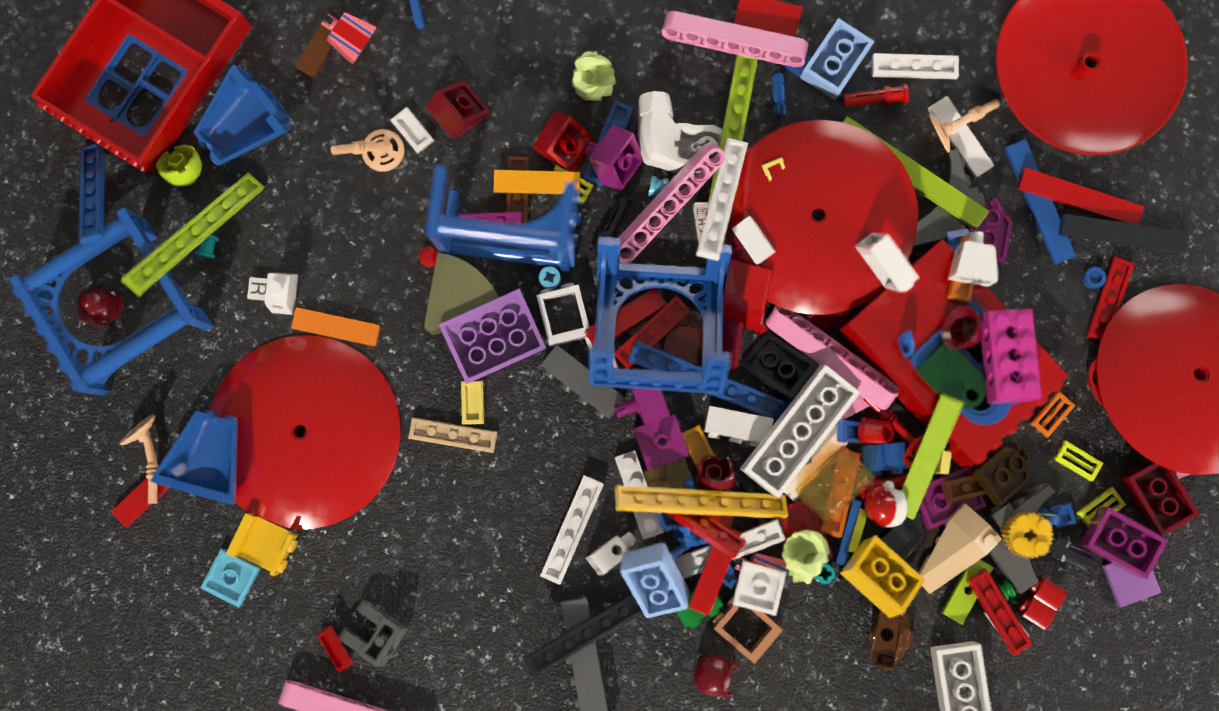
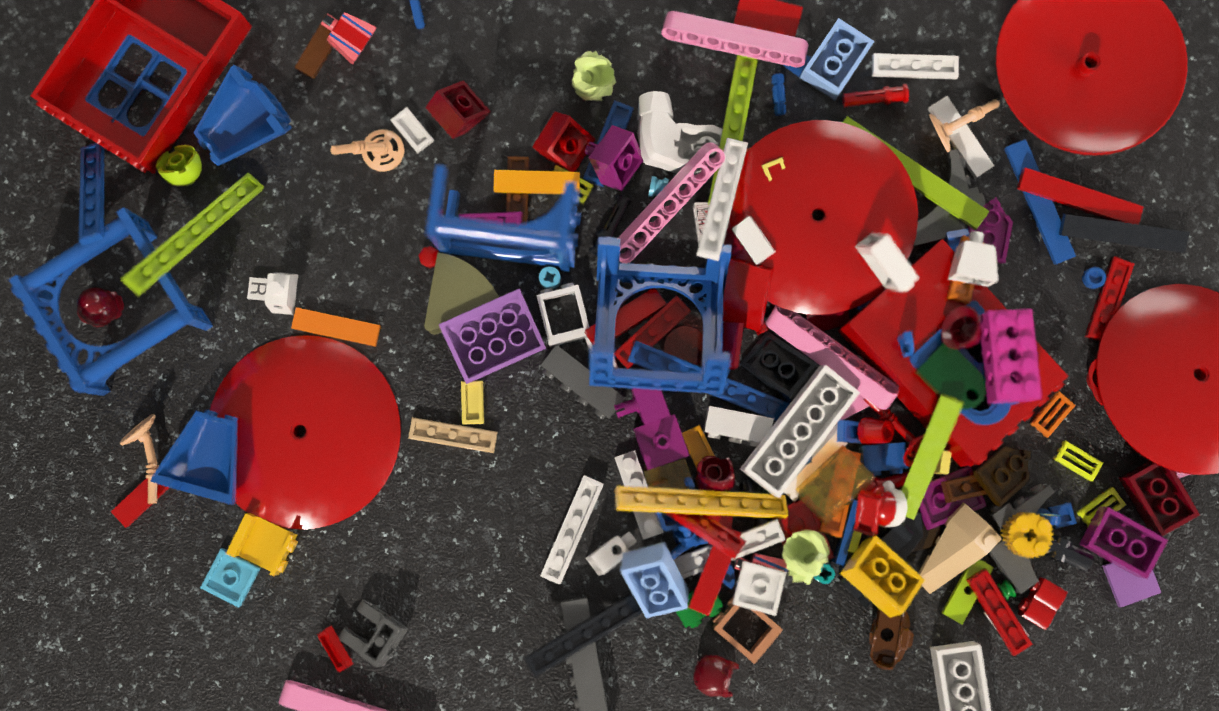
teal bush [195,235,219,259] -> none
none -> red tile [854,490,883,536]

